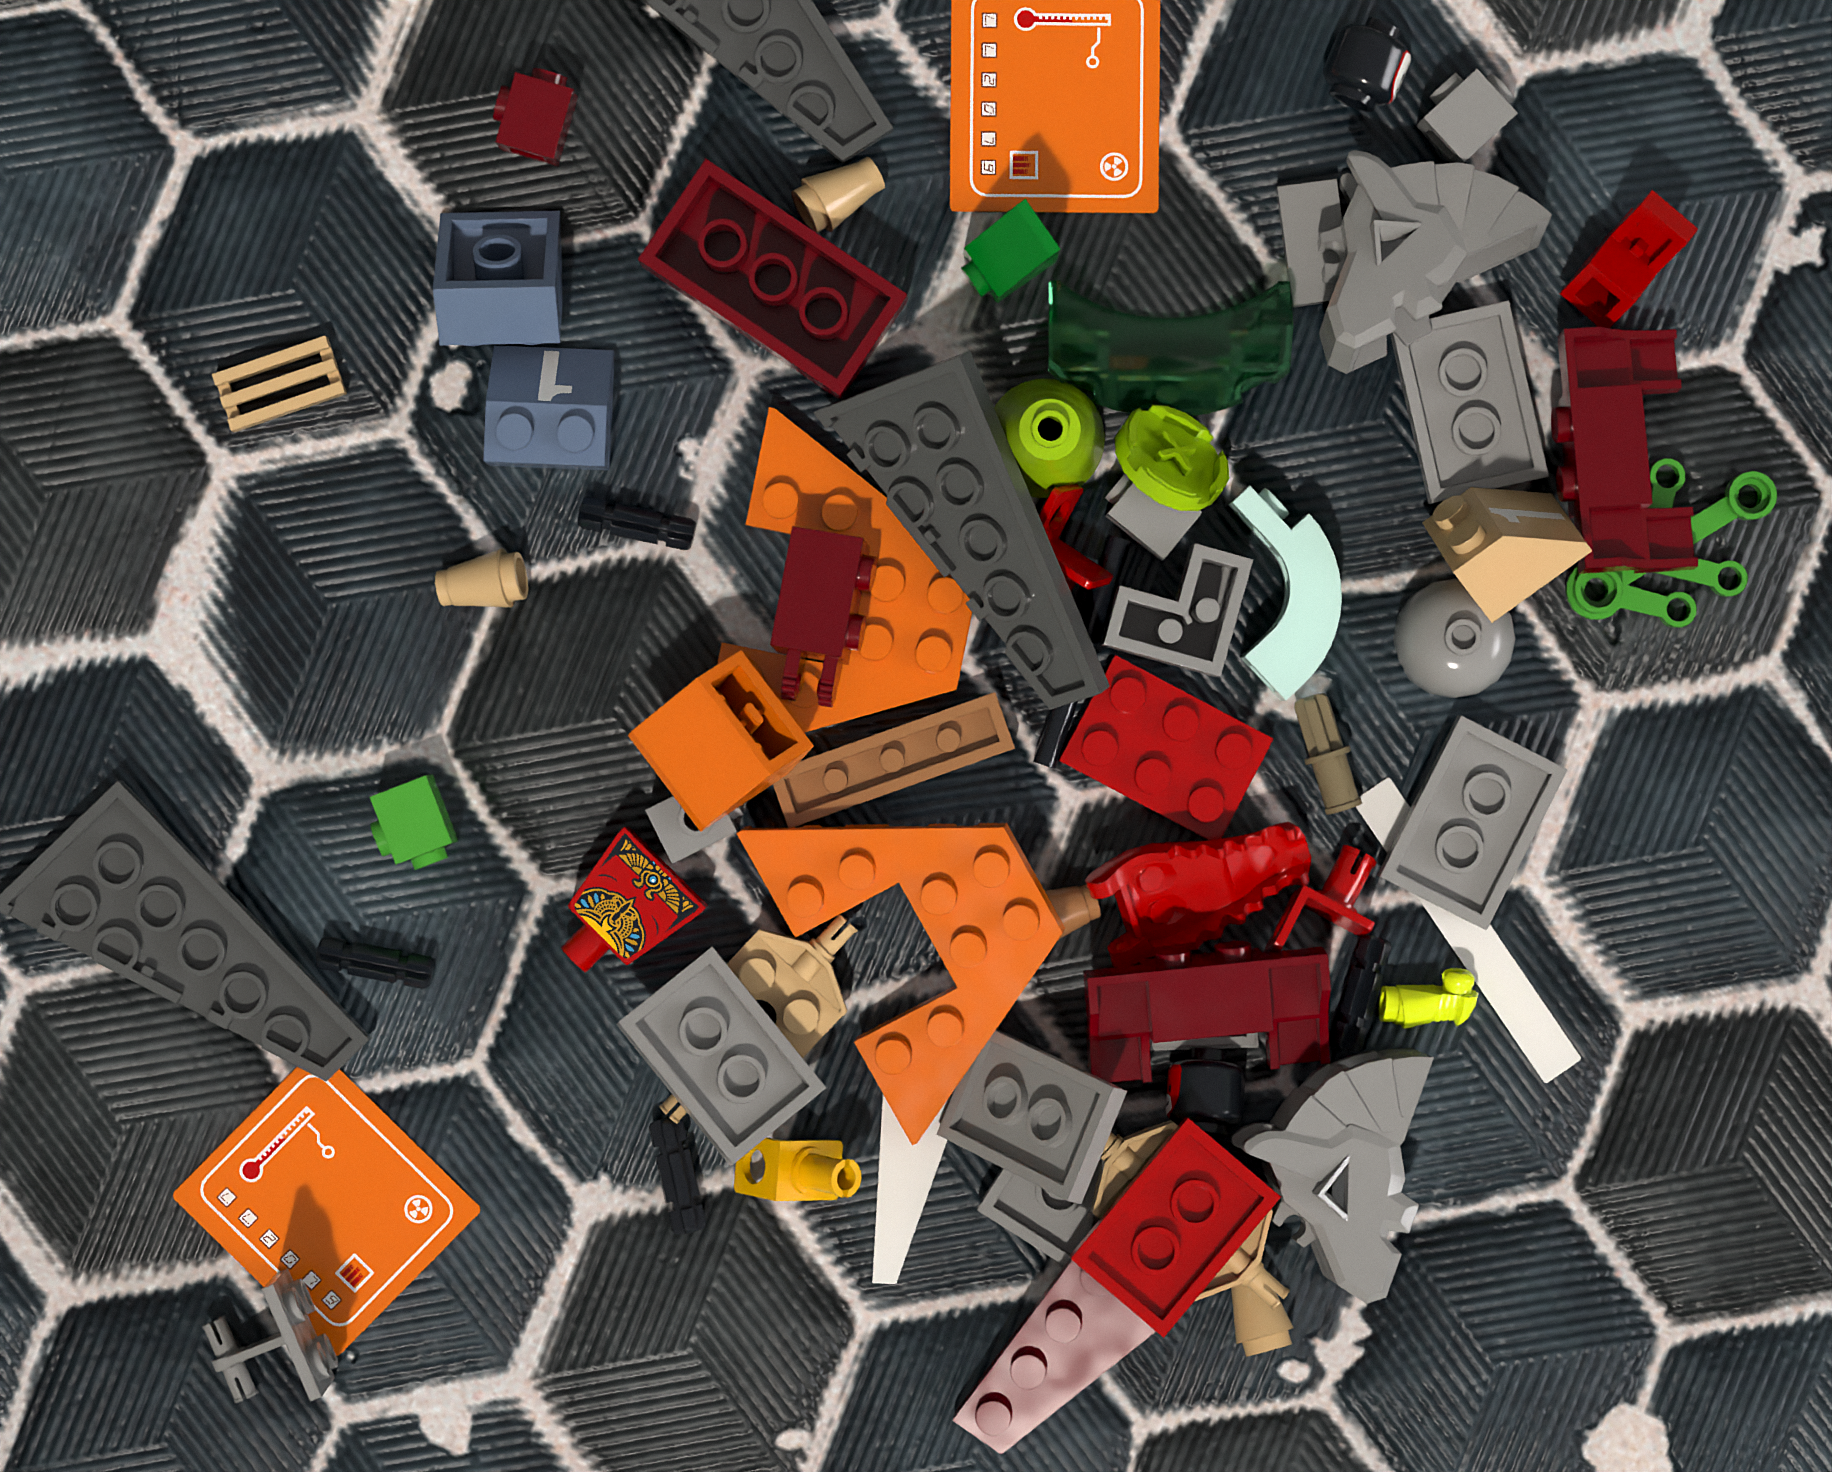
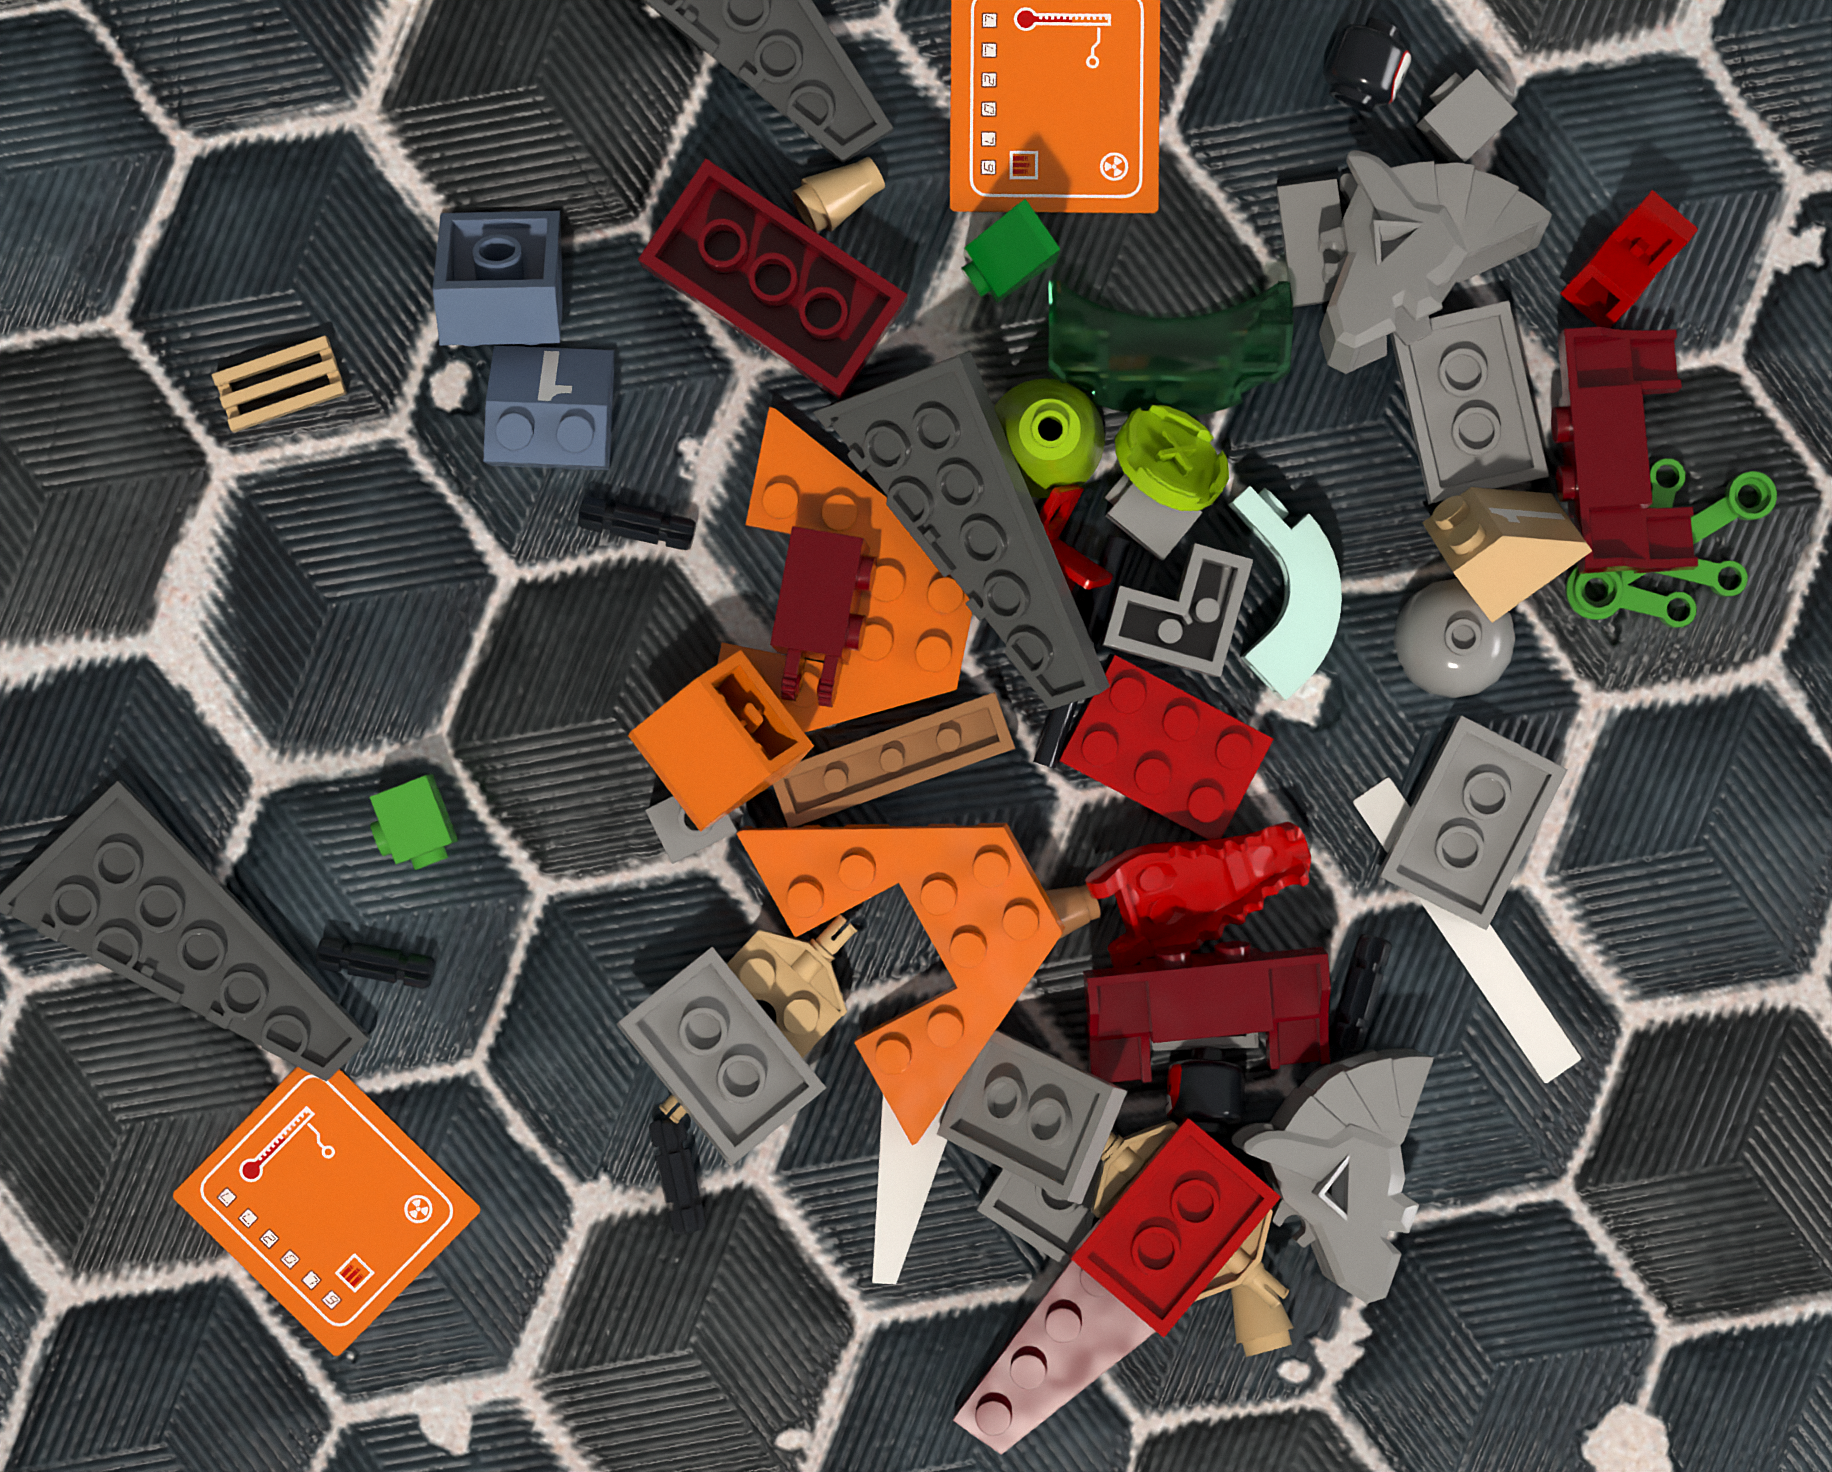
light grey plate [202,1268,338,1403] -> none
tan cone [435,548,528,607] -> none
dark red brick [493,68,578,167] -> none
torso [561,826,708,973] -> none
yellow bracket [734,1137,862,1201] -> none
red bracket [1264,845,1377,952] -> none
dark tan axle [1294,693,1362,815] -> none
neon yellow arm [1378,968,1478,1029] -> none

